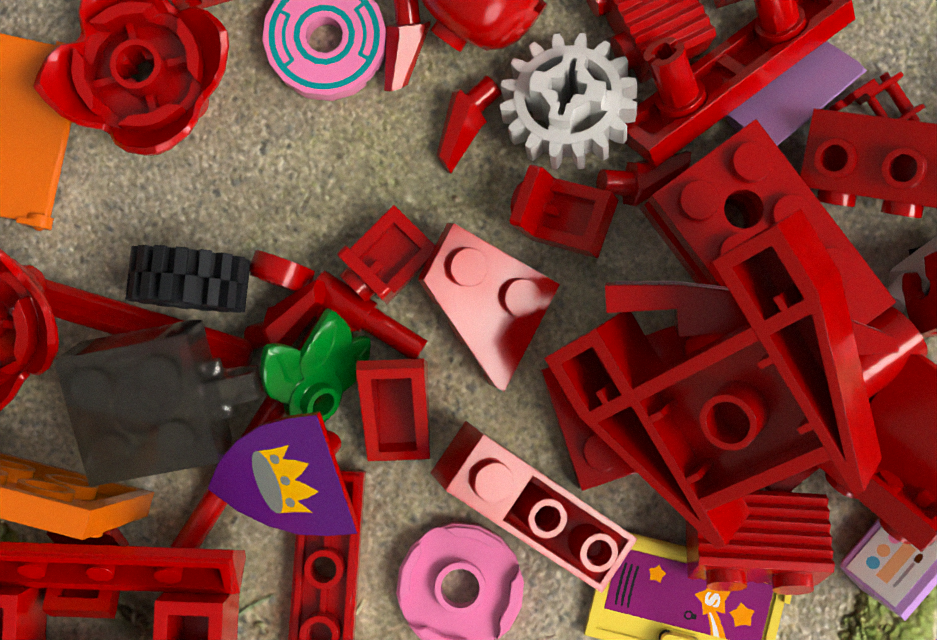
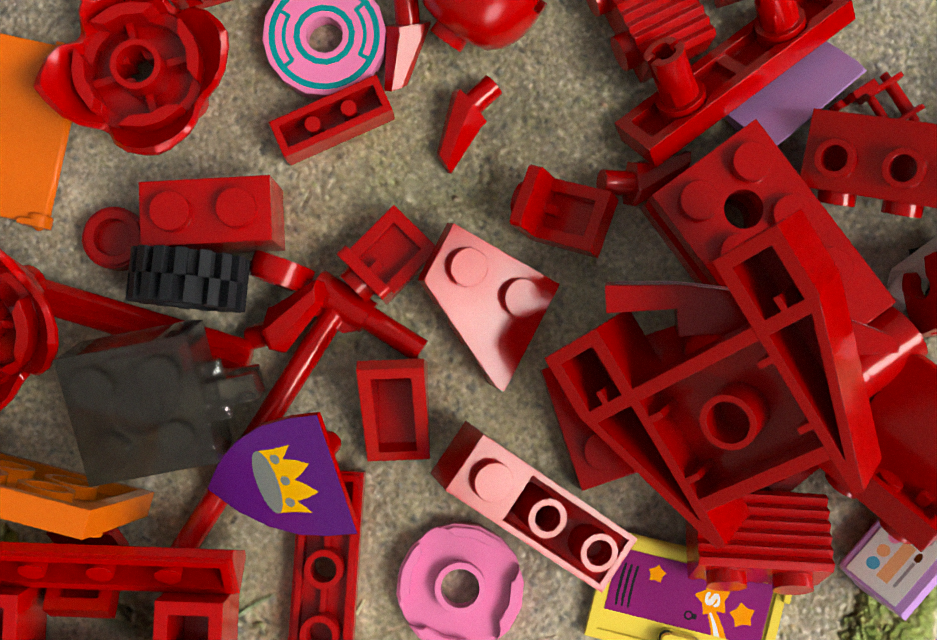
green plate [260,308,371,422] -> none
white gear [500,33,637,169] -> none
none -> red tile [82,207,140,271]
none -> red brick [138,175,285,254]
none -> red piece [268,74,395,166]

